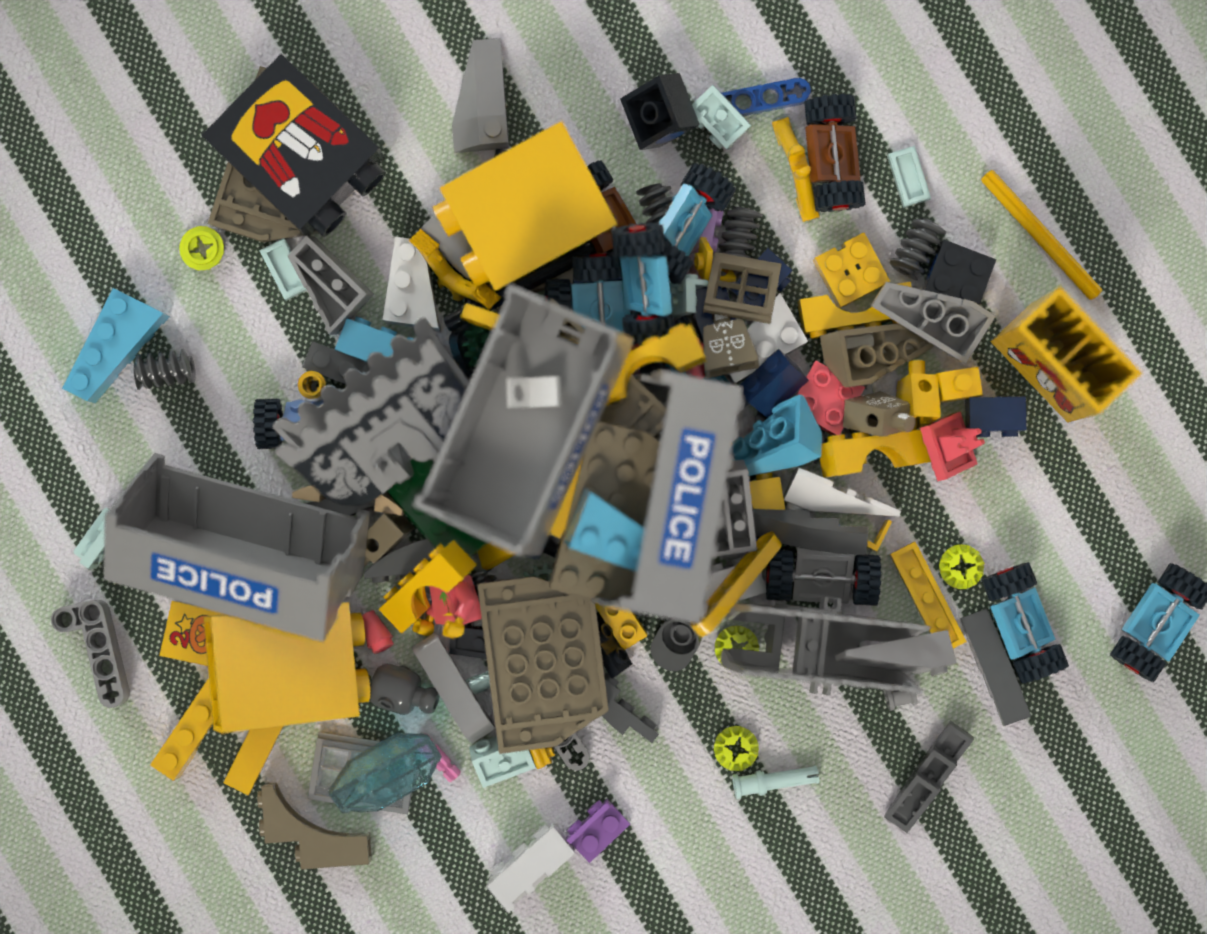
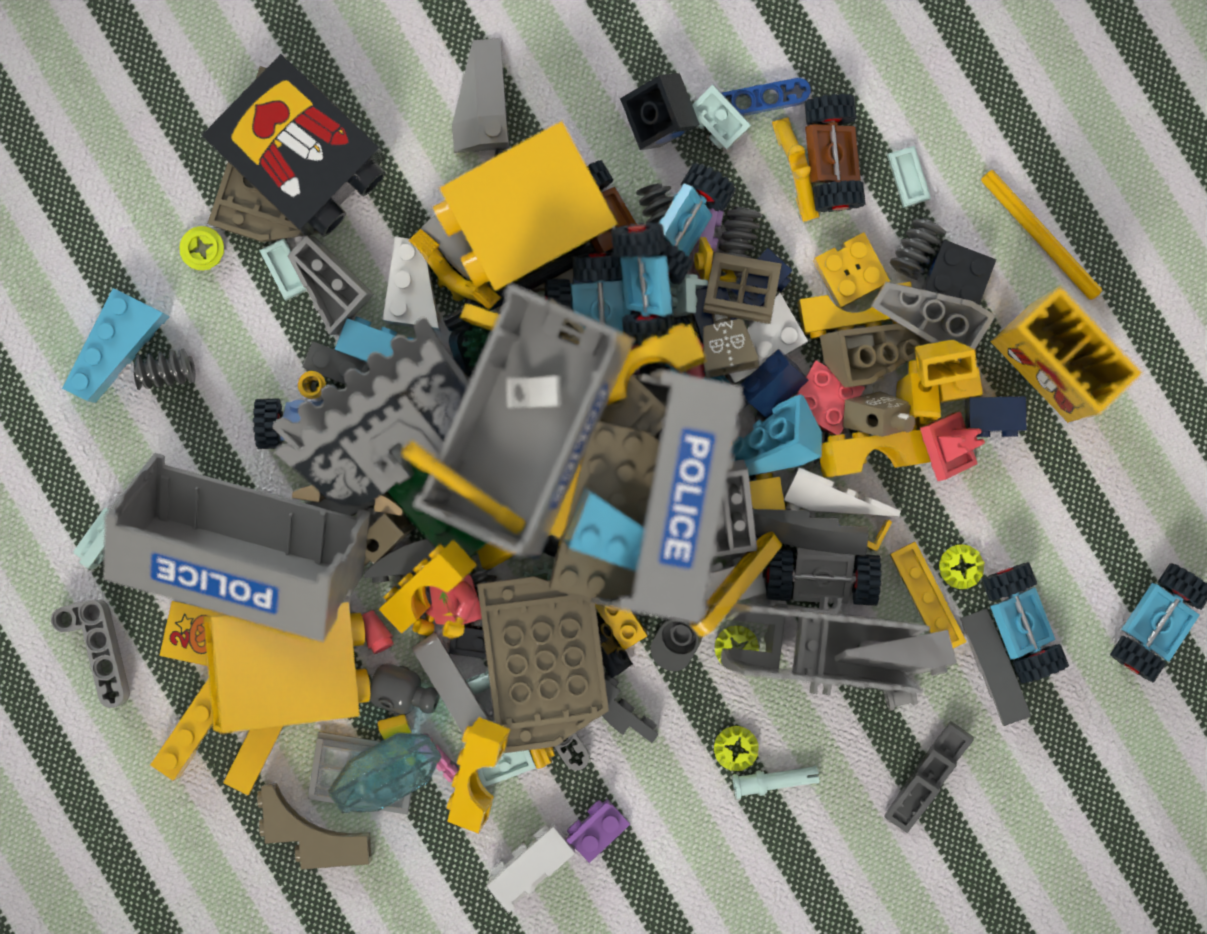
none -> yellow tile [378,714,412,741]
none -> yellow piece [402,441,526,535]
none -> yellow arch [447,717,510,834]
none -> yellow torso [915,340,977,387]

